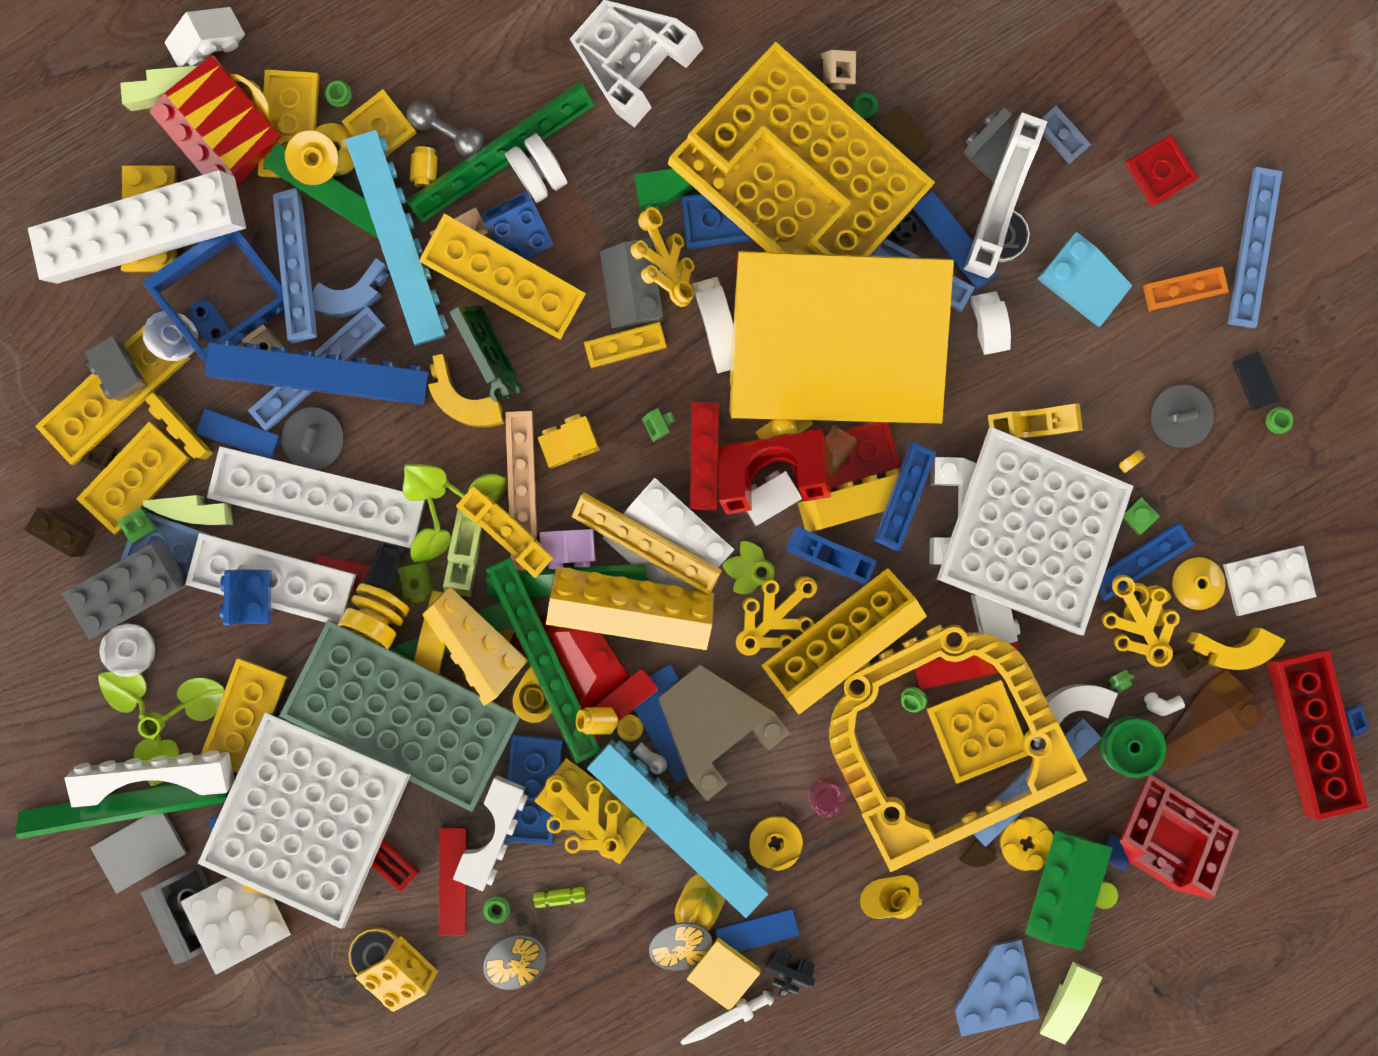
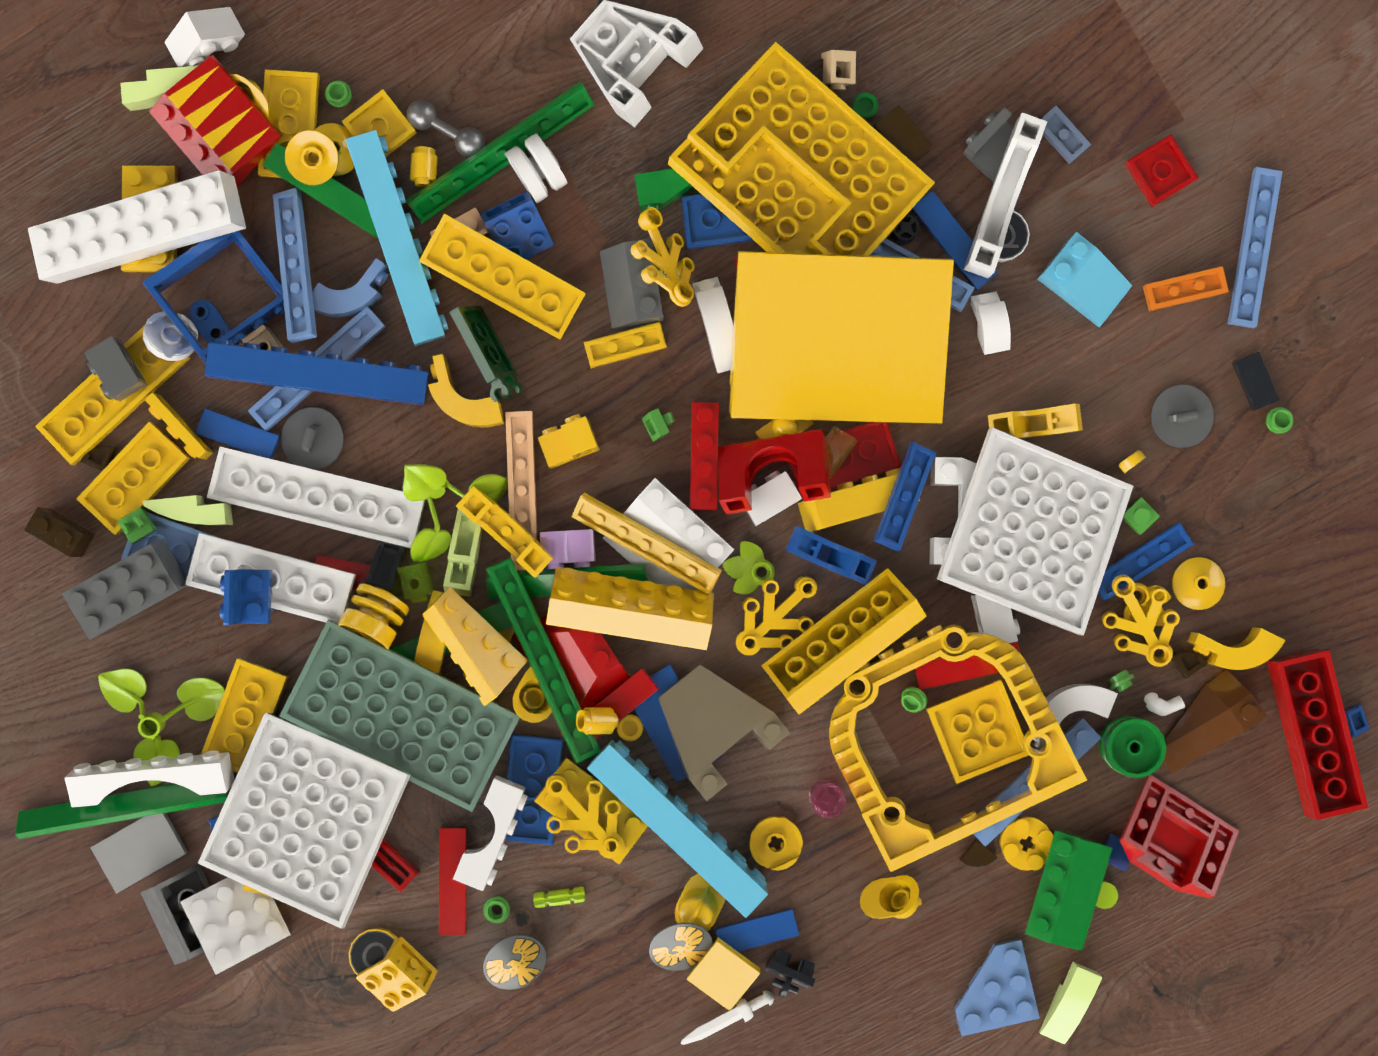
white tile [99,623,156,677] -> none
white arm [633,742,667,774] -> none
white plate [1223,546,1316,616] -> none

